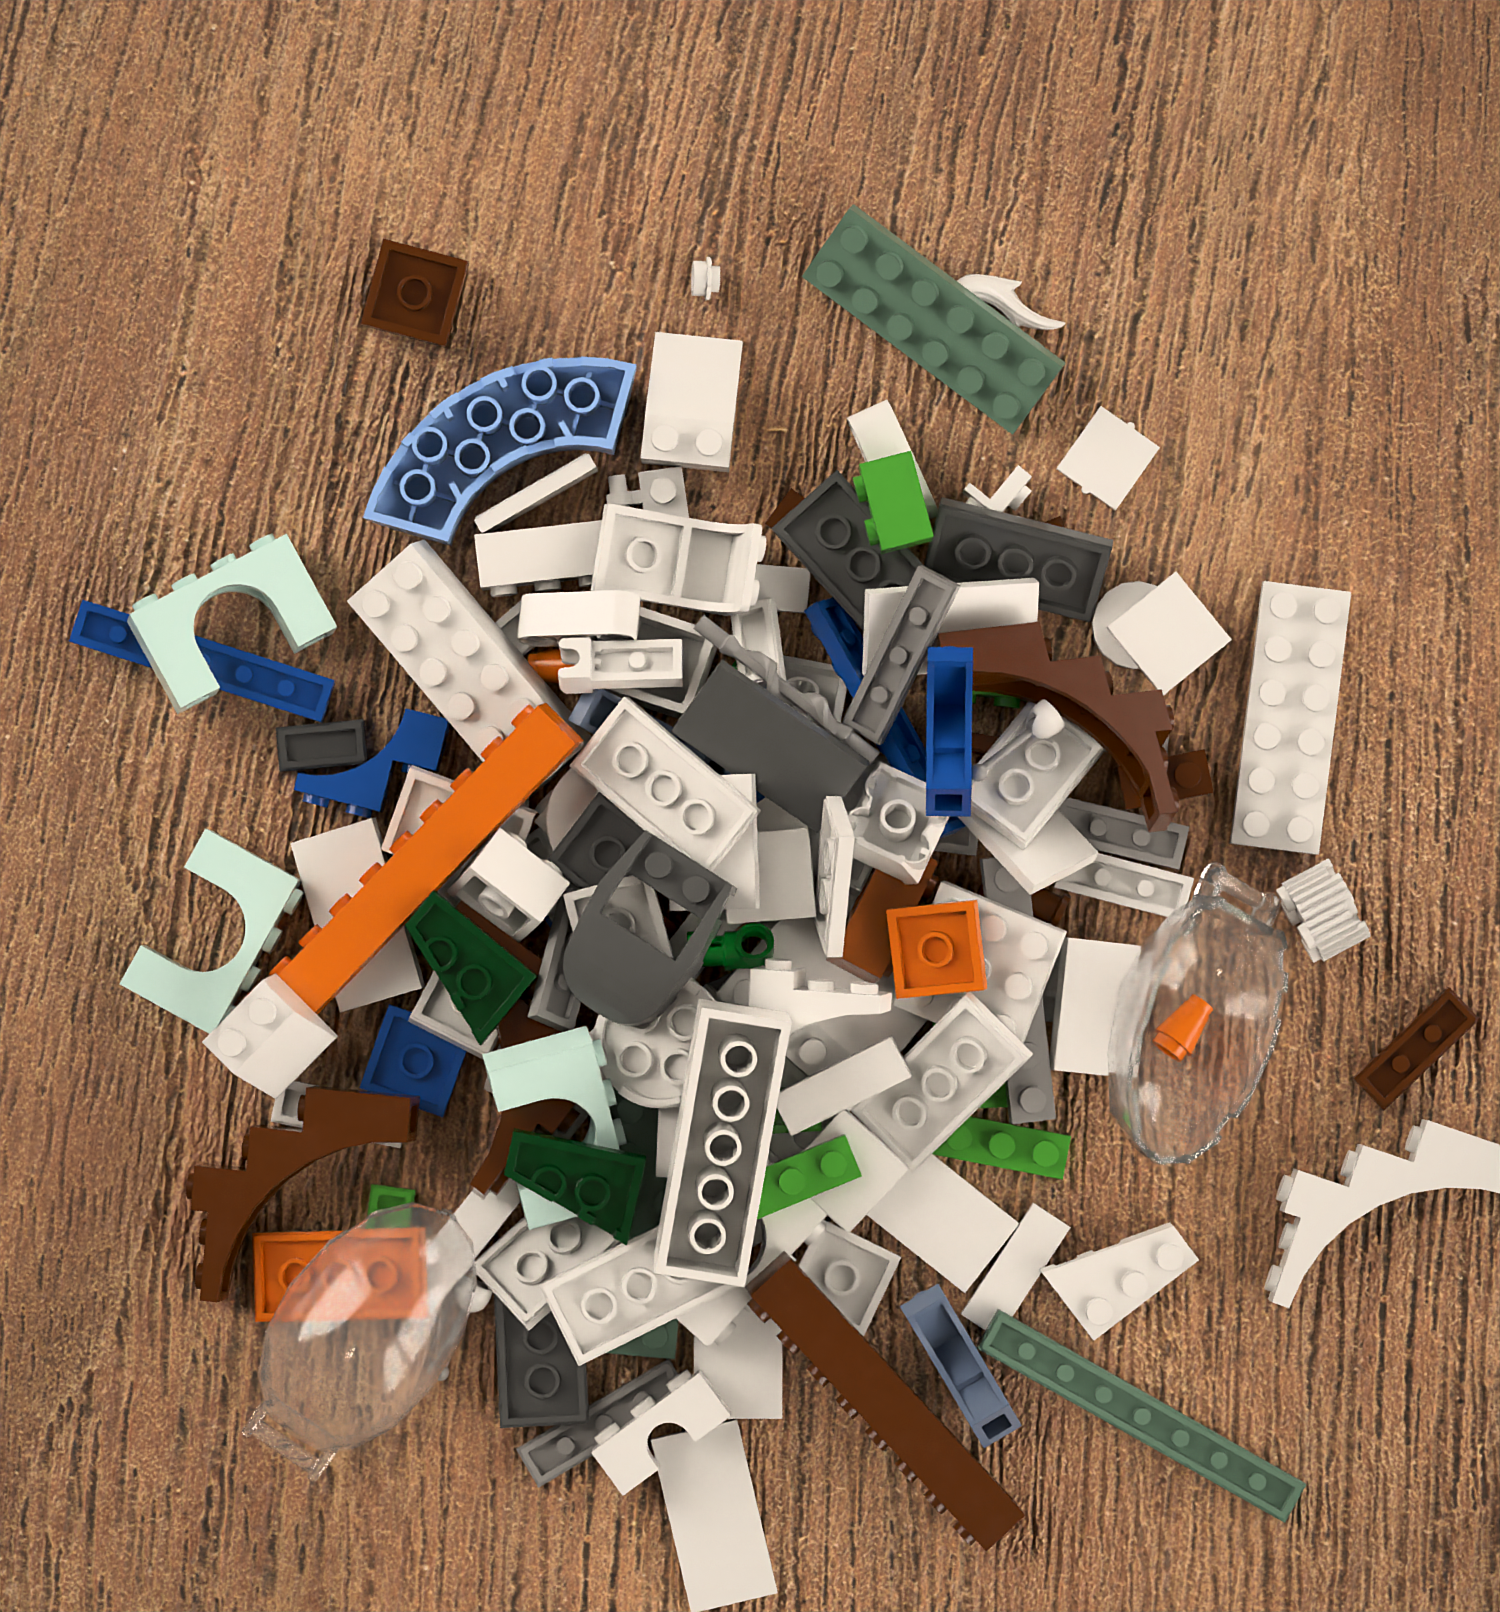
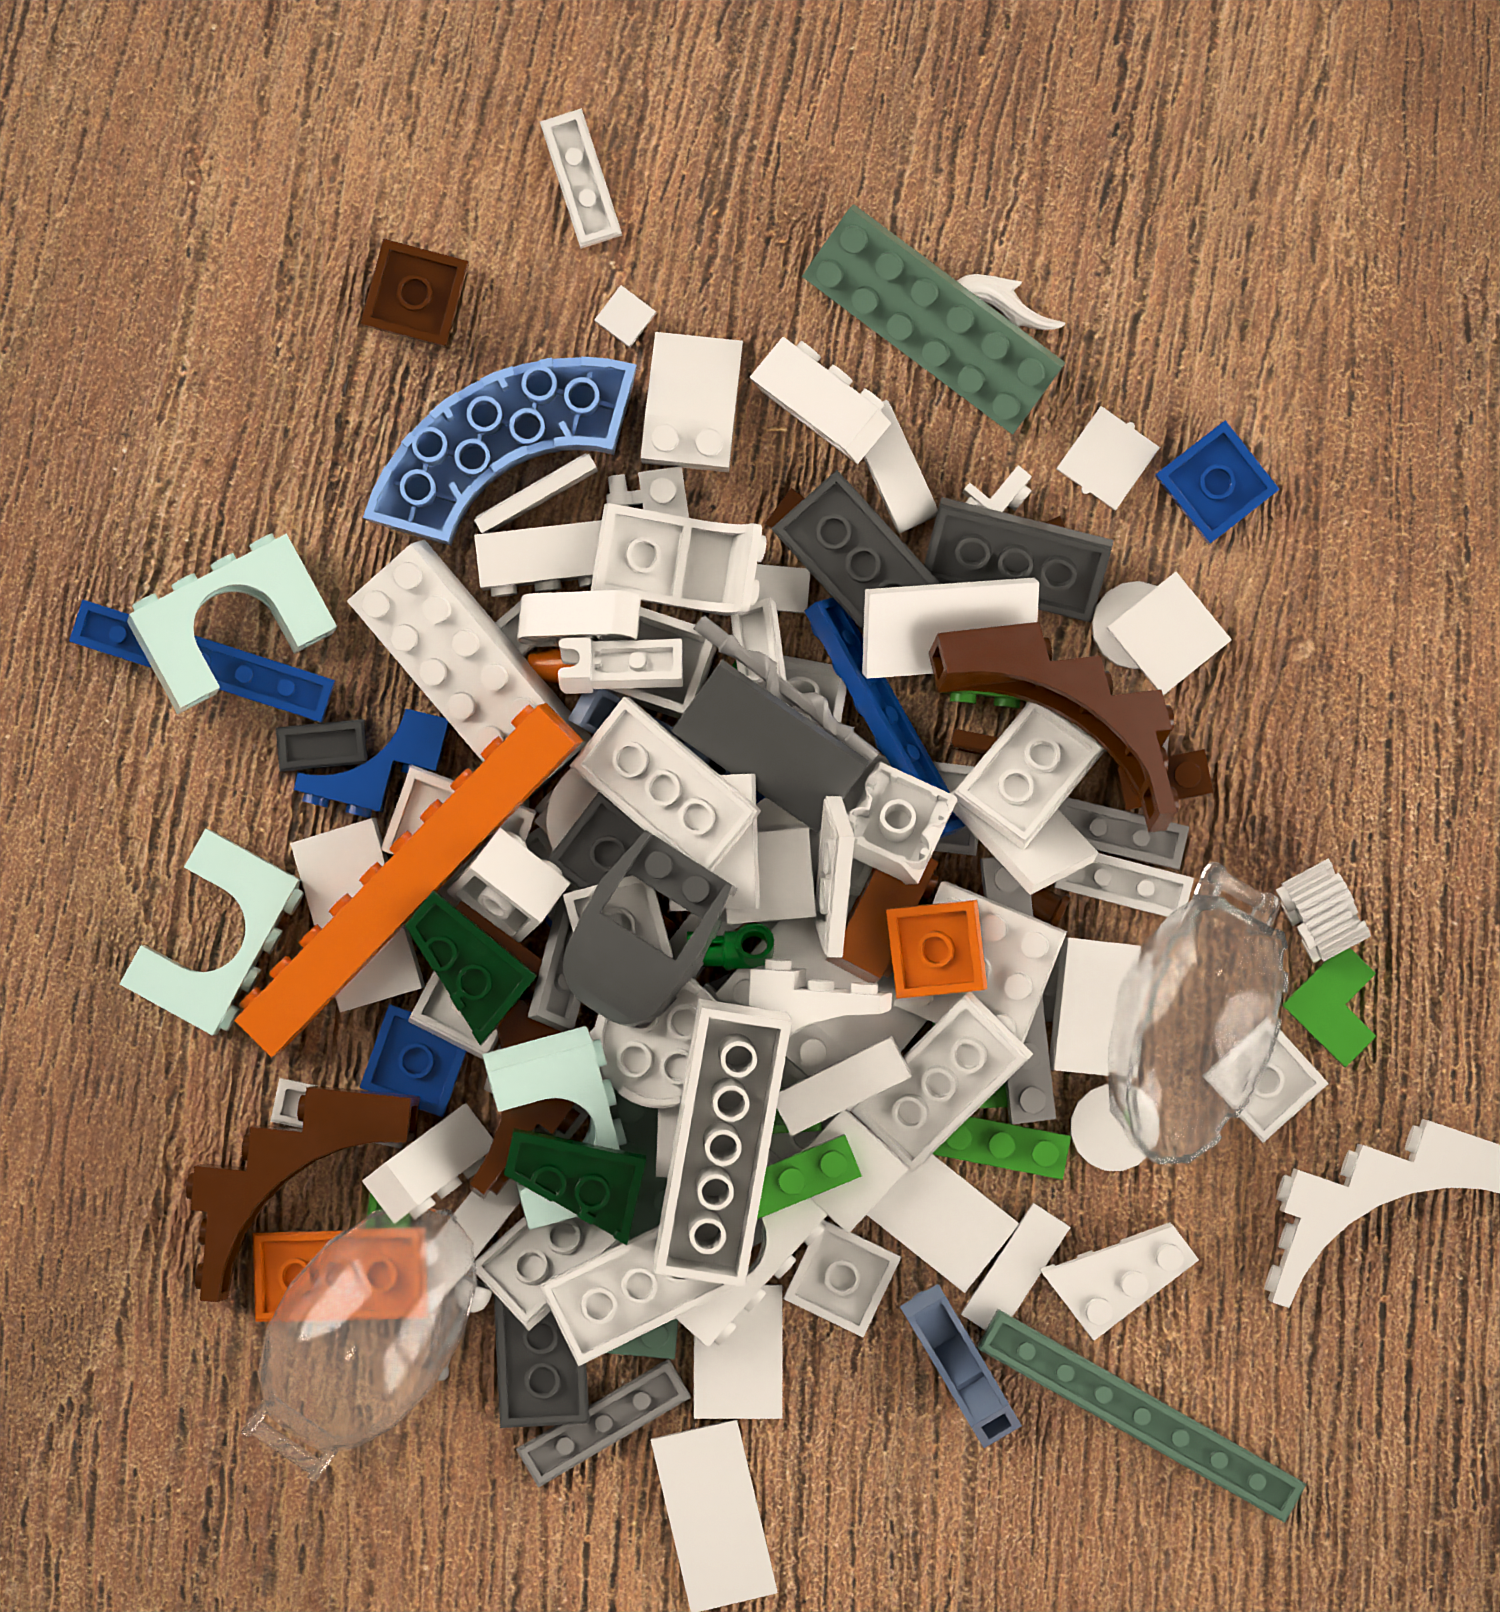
white slope [202,973,338,1099] -> none
white arch [591,1369,731,1495] -> none
white plate [691,257,720,300] -> none
reddish brown brick [745,1251,1026,1551] -> none
light grey tile [842,565,961,745] -> none
bright green brick [852,451,934,554] -> none
blue arch [926,646,973,817] -> none
hinge [972,699,1065,782] -> none
orange cone [1152,994,1213,1062] -> none
white plate [1229,581,1351,855] -> none
reddish brown tile [1352,987,1480,1110] -> none
none -> white brick [362,1103,493,1224]
none -> white tile [540,108,622,249]
none -> white tile [594,285,656,348]
none -> white brick [750,337,891,464]
none -> white tile [1070,1084,1158,1171]
none -> blue plate [1155,420,1280,545]
none -> white tile [1203,1018,1329,1143]
none -> bright green tile [1282,948,1376,1068]

